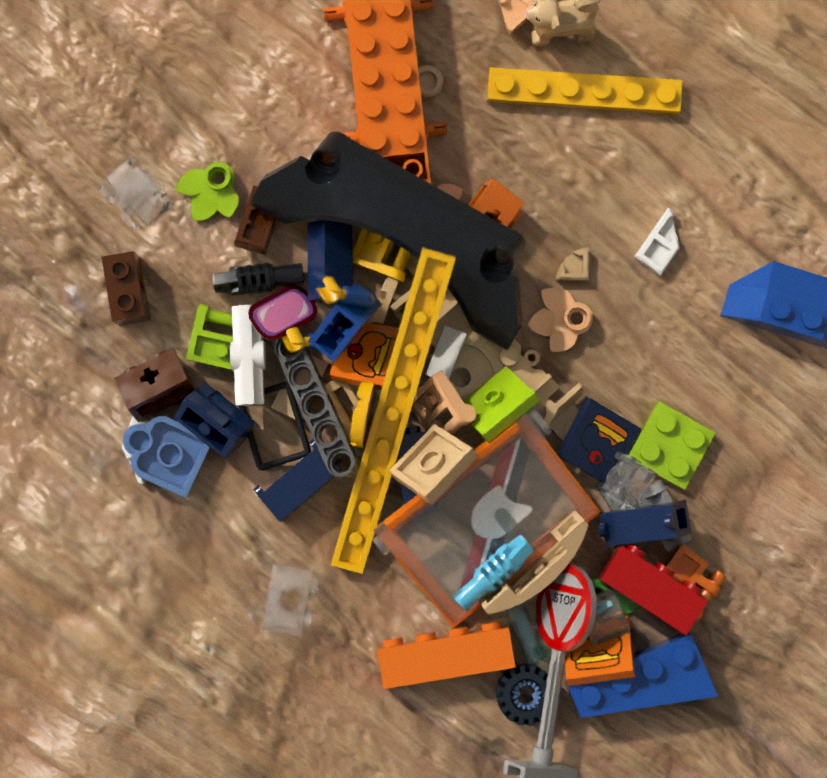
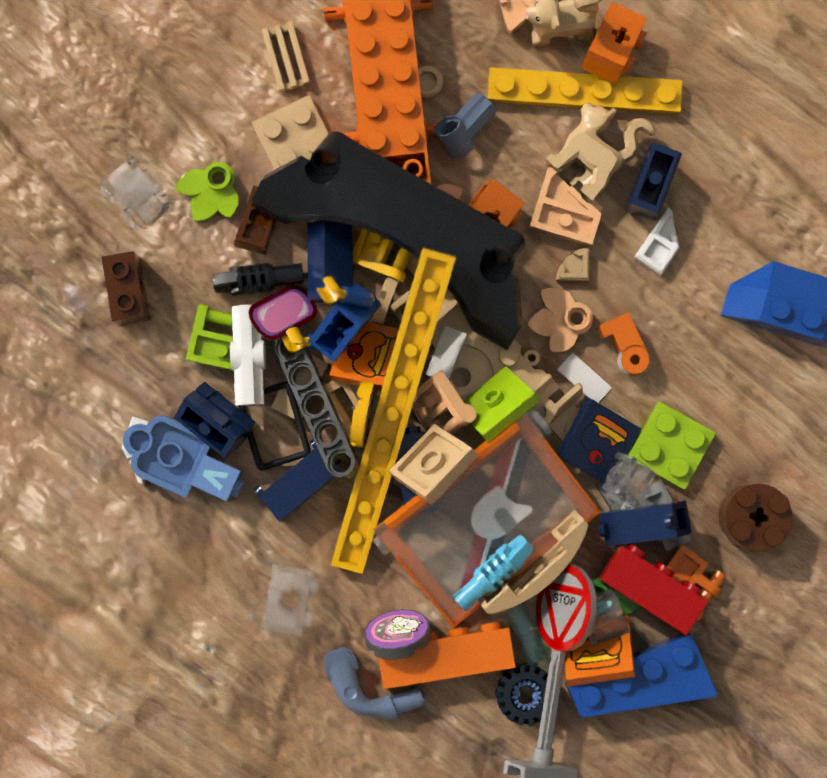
reddish brown brick [114,348,196,423] -> none
none -> medium blue brick [190,454,245,502]
none -> tan plate [251,95,328,170]
none -> tan tile [261,21,310,93]
none -> sand blue piece [324,647,425,720]
none -> tile [364,609,431,660]
none -> sand blue piece [434,93,497,159]
none -> light nougat wing [529,167,602,247]
none -> tan animal [545,103,656,202]
none -> white sticker [557,353,612,403]
none -> orange brick [581,2,647,84]
none -> orange leg [596,312,650,375]
none -> dark blue brick [626,143,682,221]
none -> reddish brown brick [719,484,793,551]

